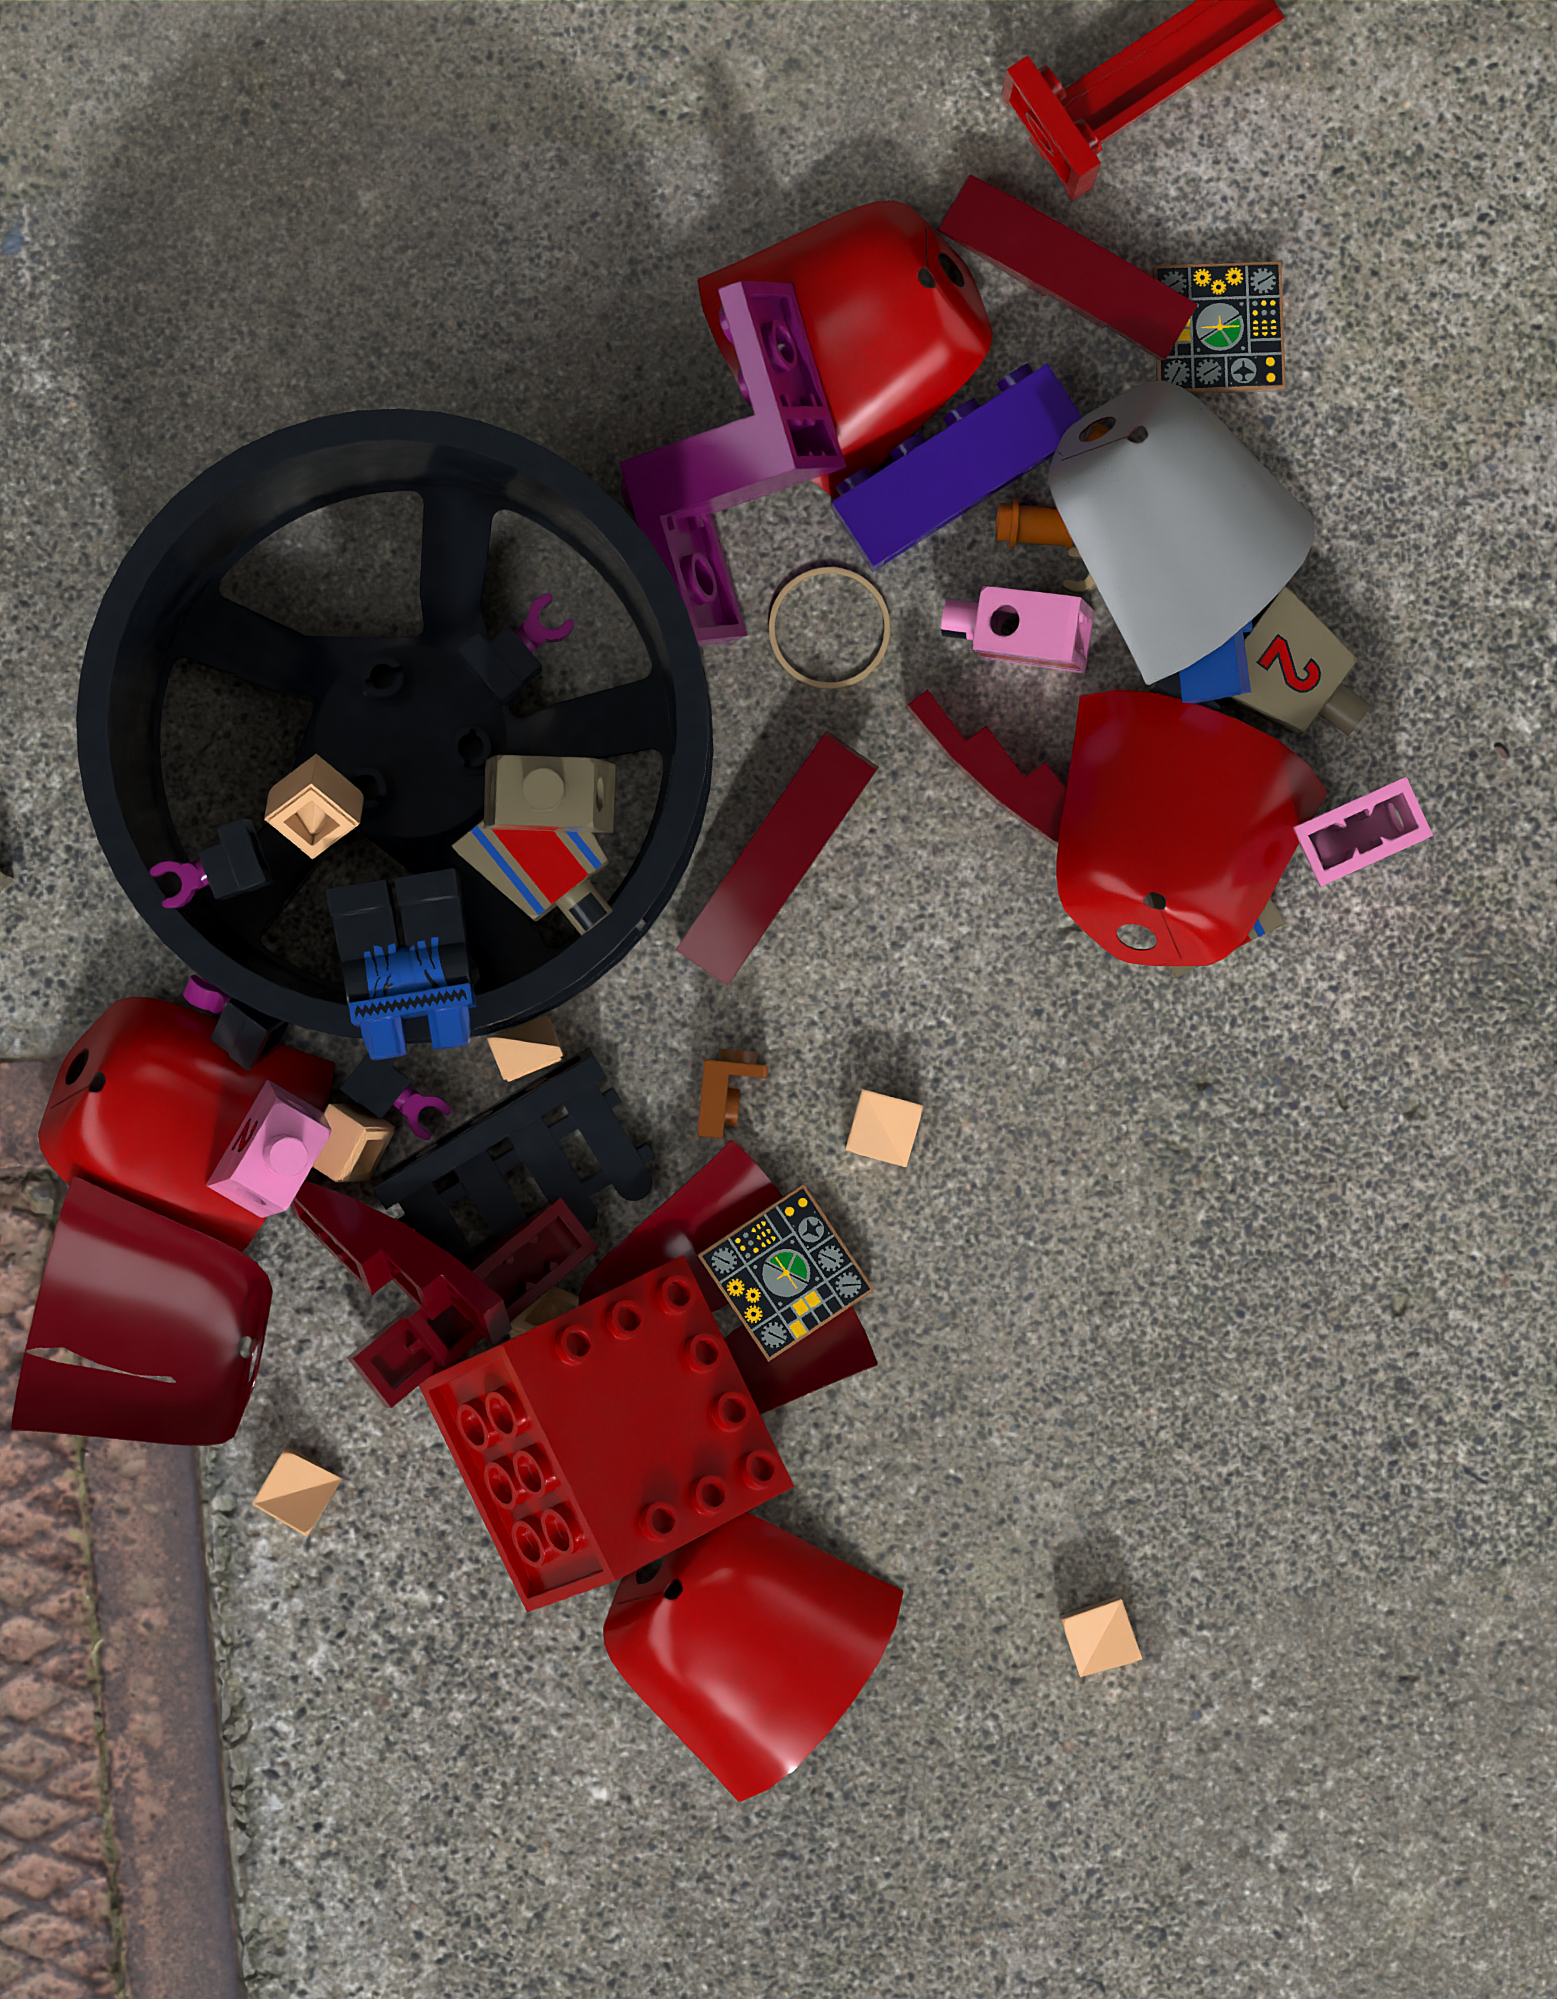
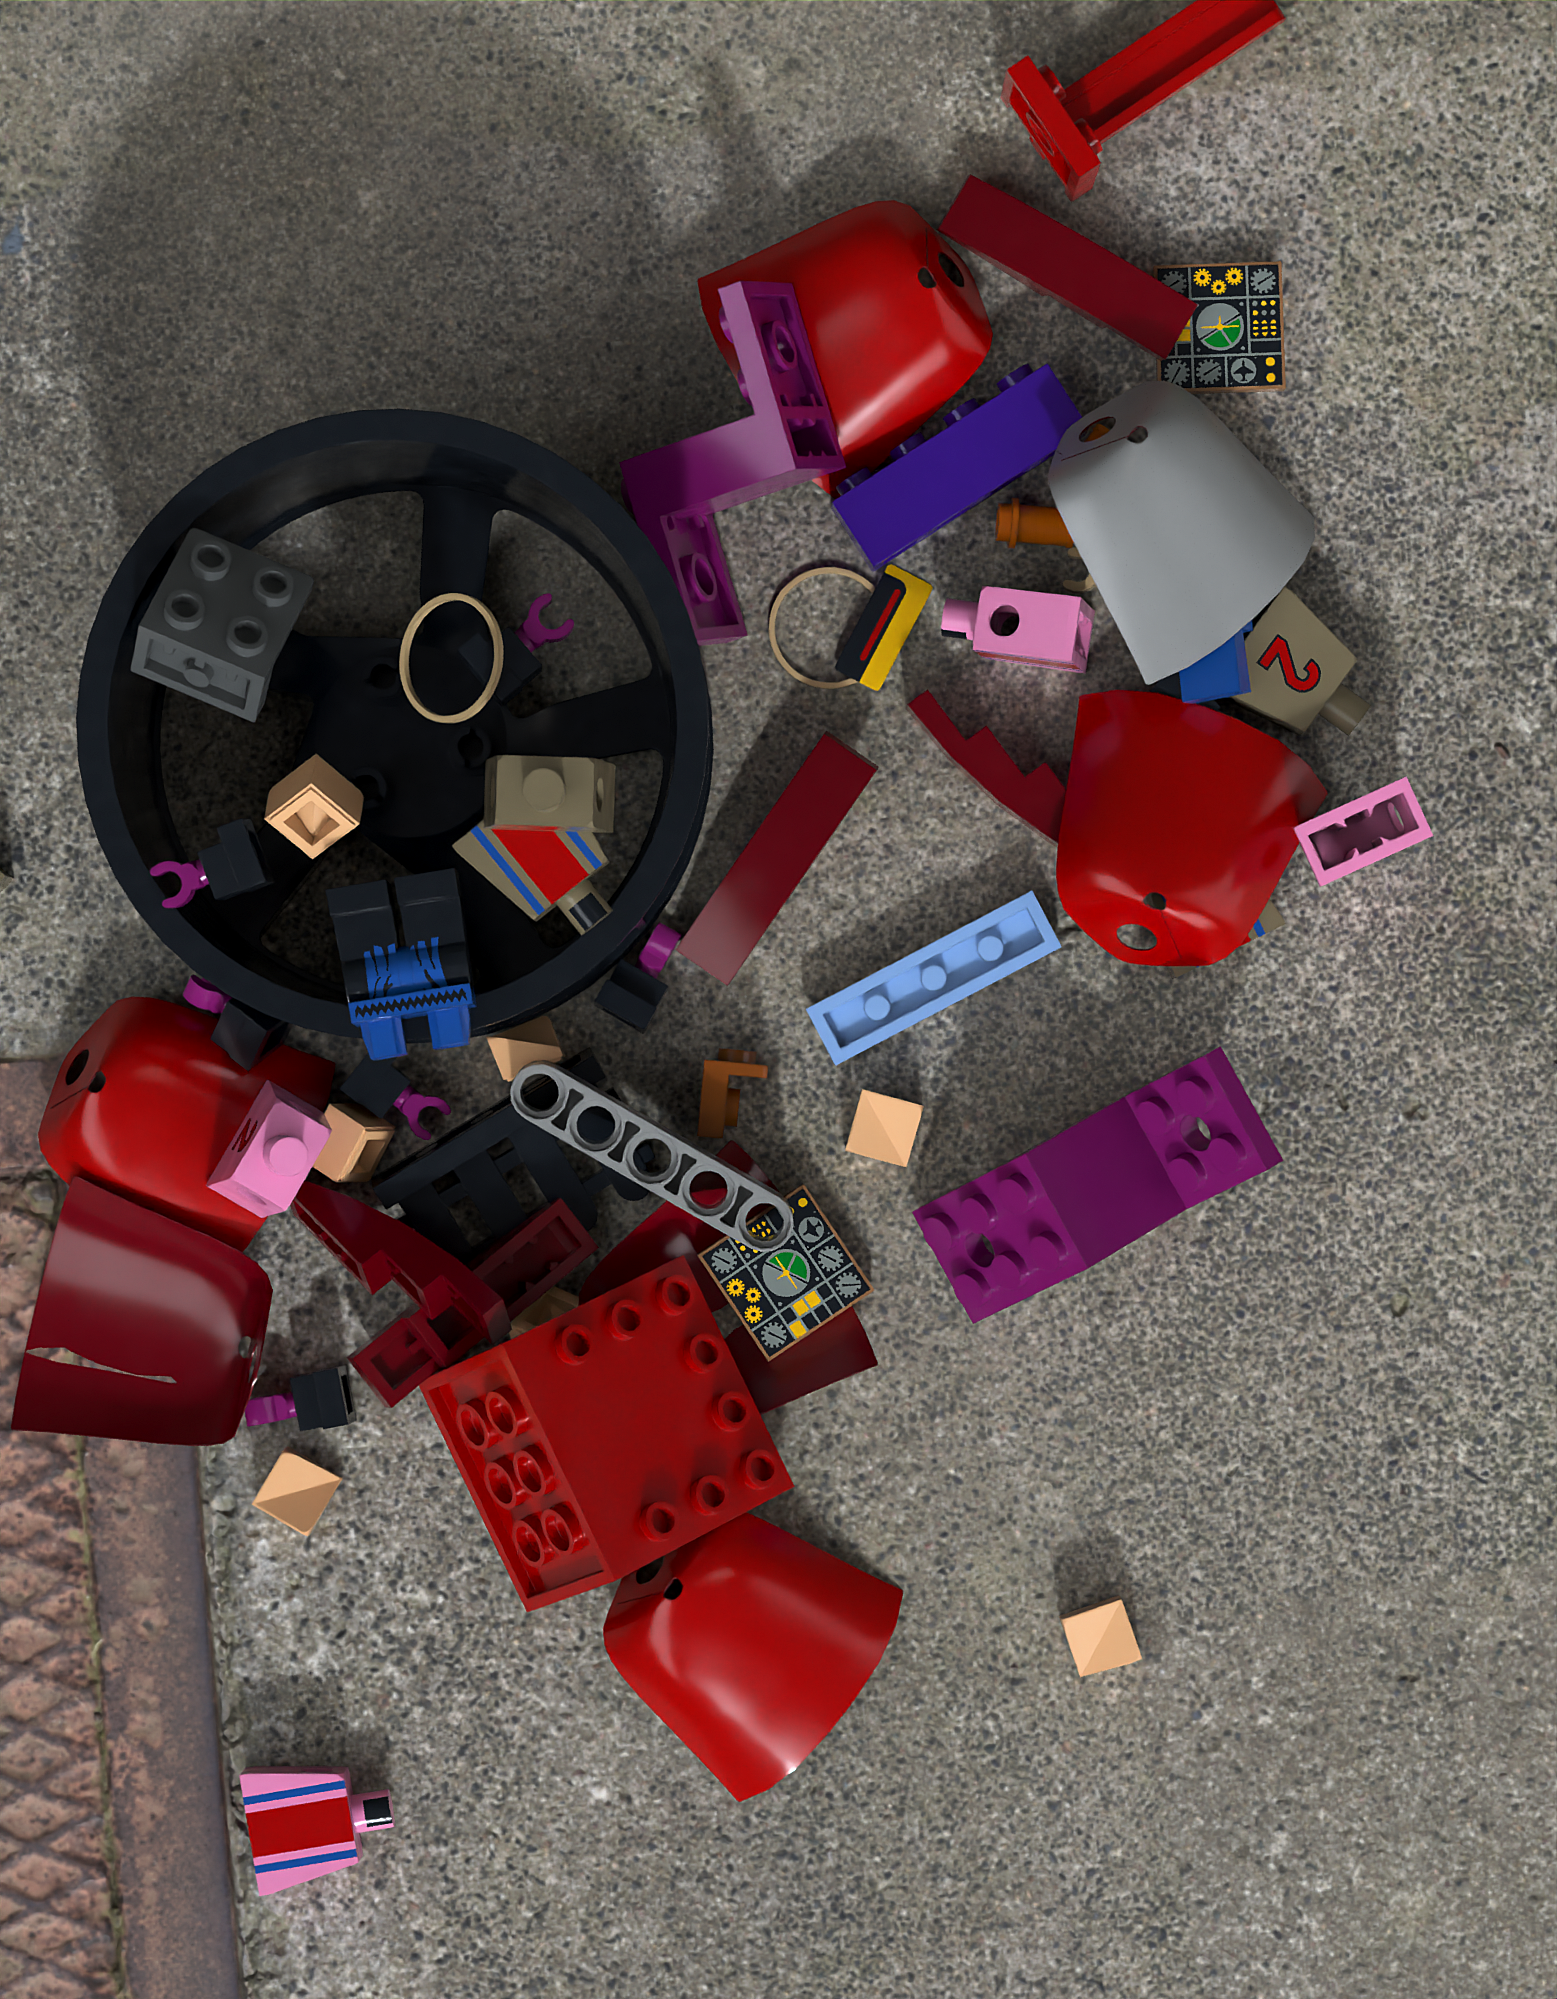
none -> dark grey bracket [130,528,314,723]
none -> torso [239,1766,395,1896]
none -> black piece [244,1364,357,1432]
none -> tan piece [399,593,504,723]
none -> light grey beam [510,1060,794,1252]
none -> black piece [594,922,681,1034]
none -> light blue plate [806,891,1062,1066]
none -> sticker [835,564,933,691]
none -> magenta bracket [912,1046,1284,1324]

